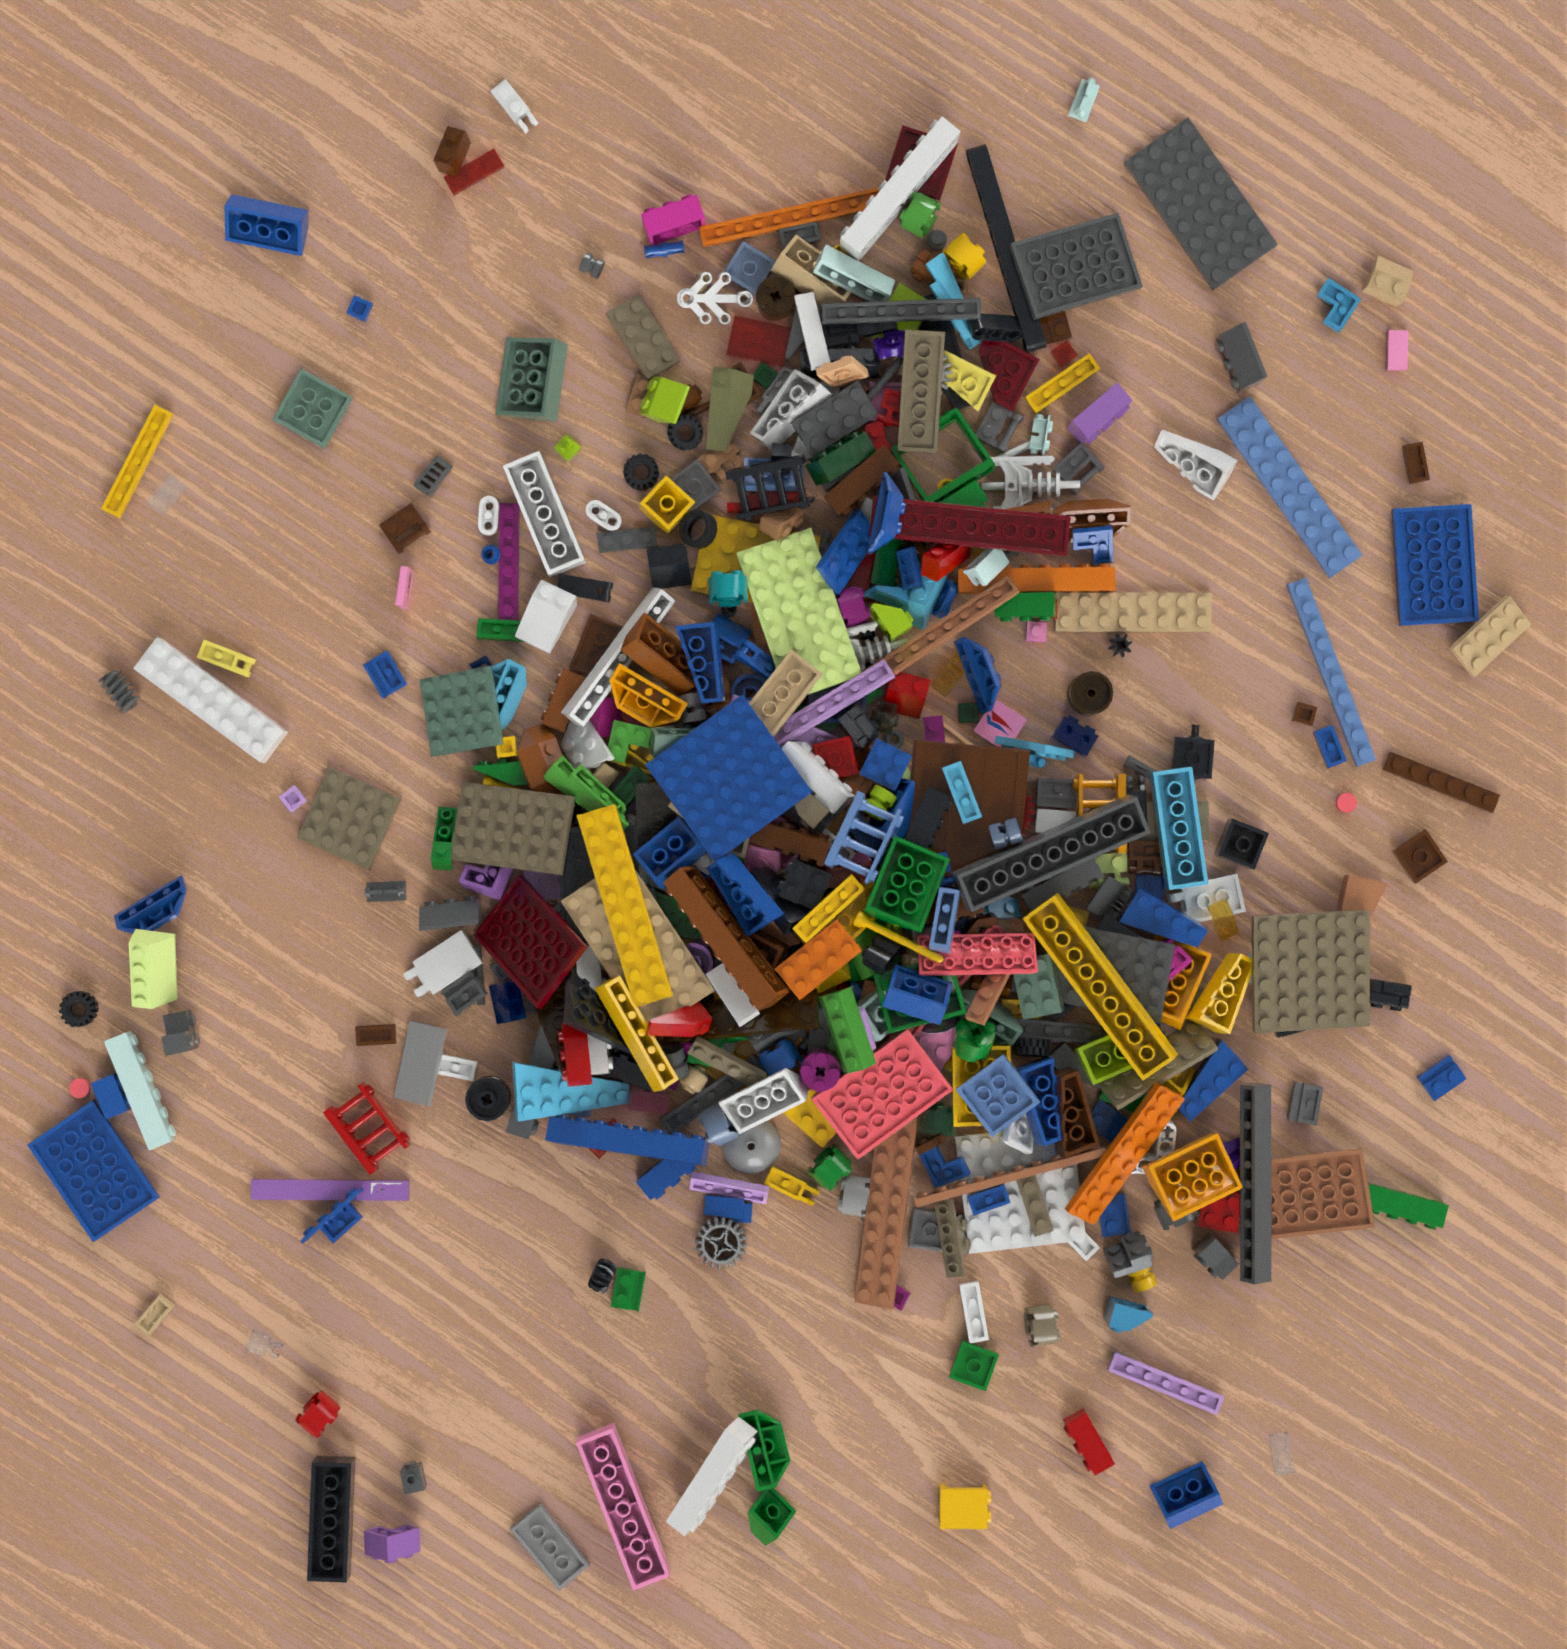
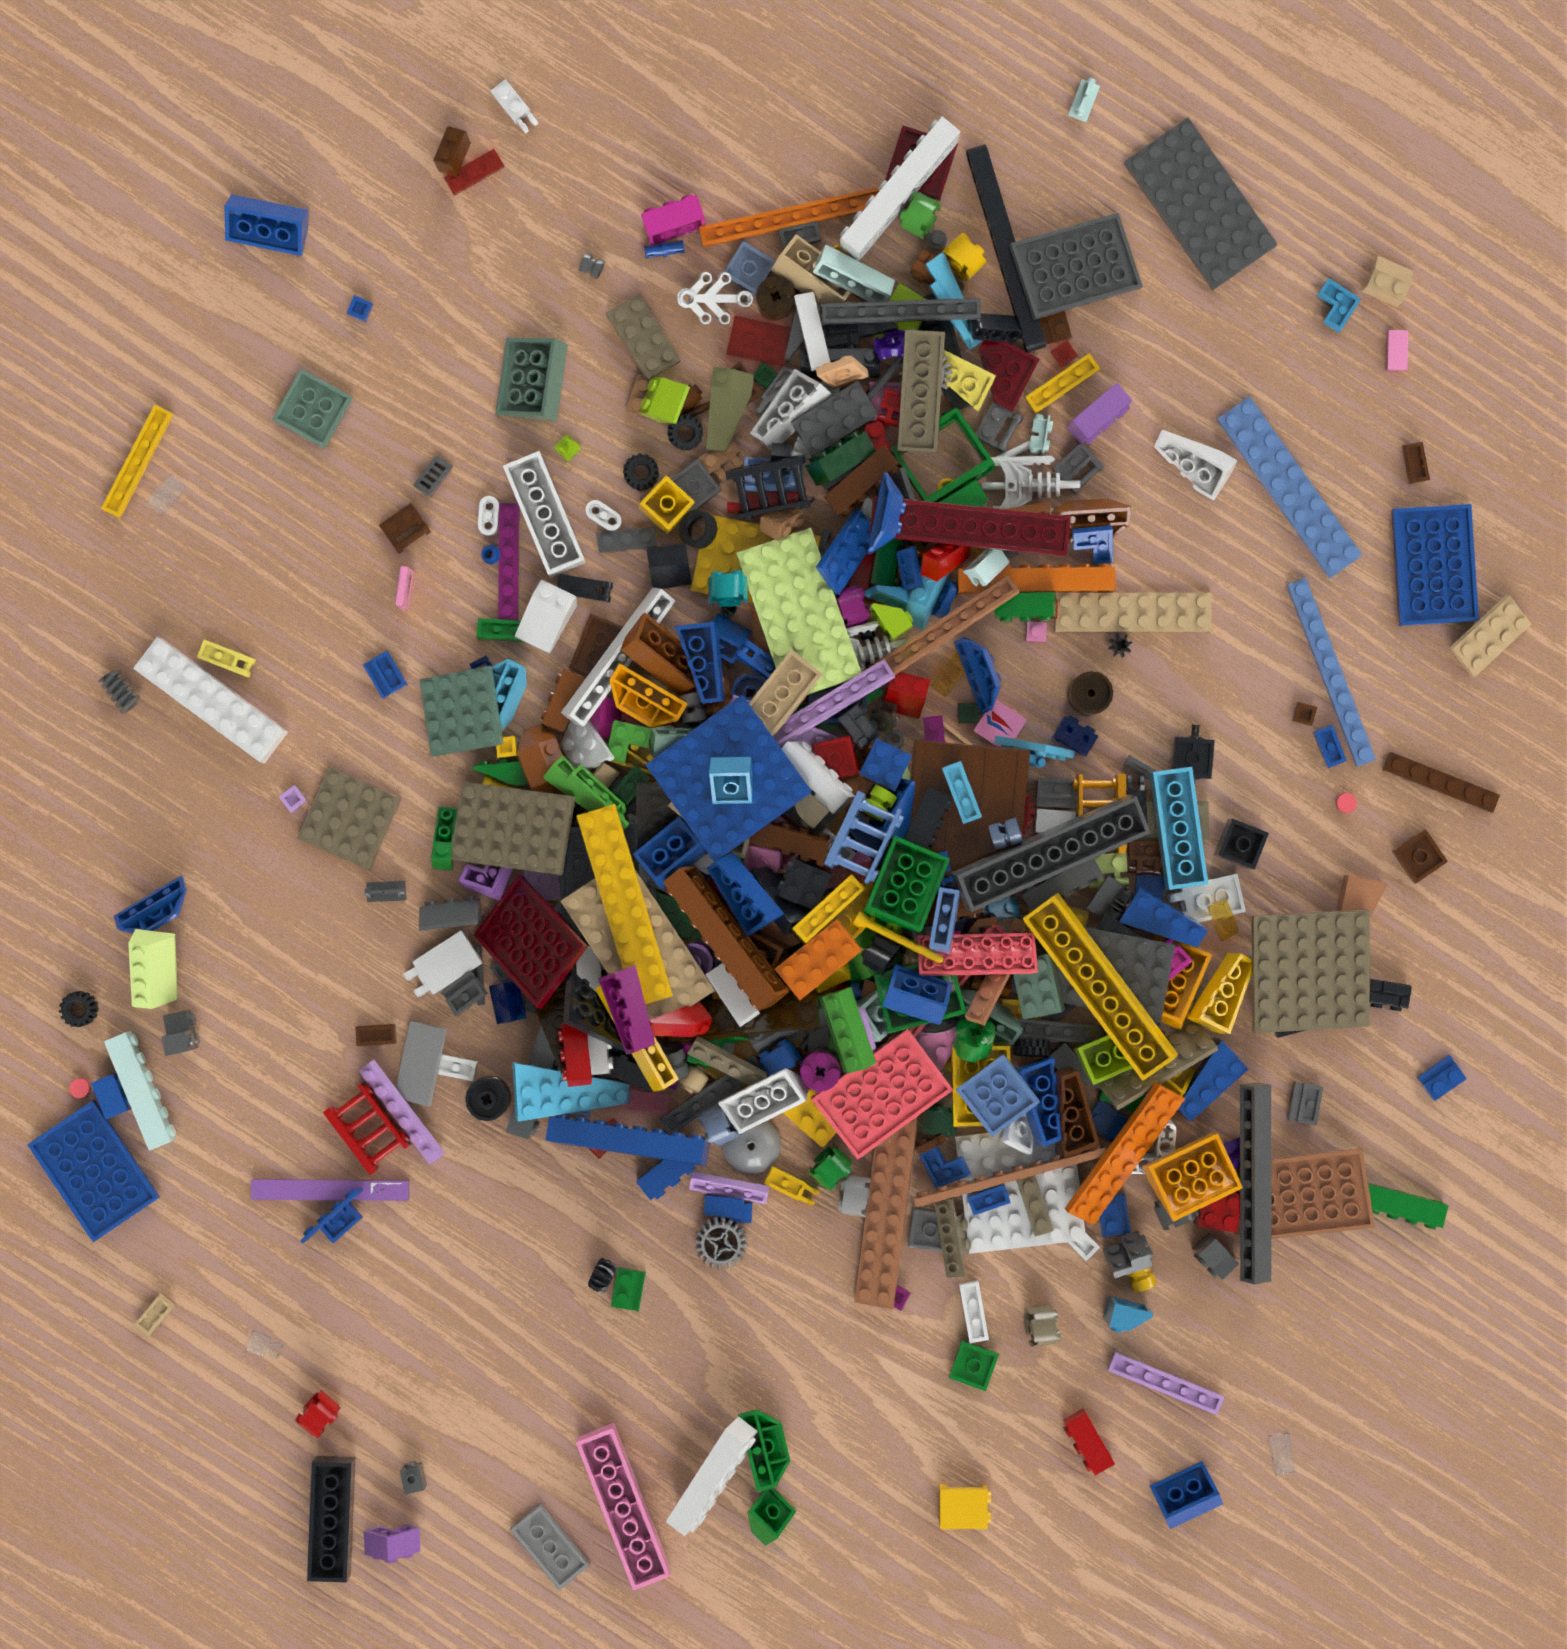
dark grey slope [1215,322,1268,393] -> none
none -> lavender plate [359,1060,445,1165]
none -> magenta wedge [598,965,655,1054]
none -> dark azure slope [709,757,753,804]

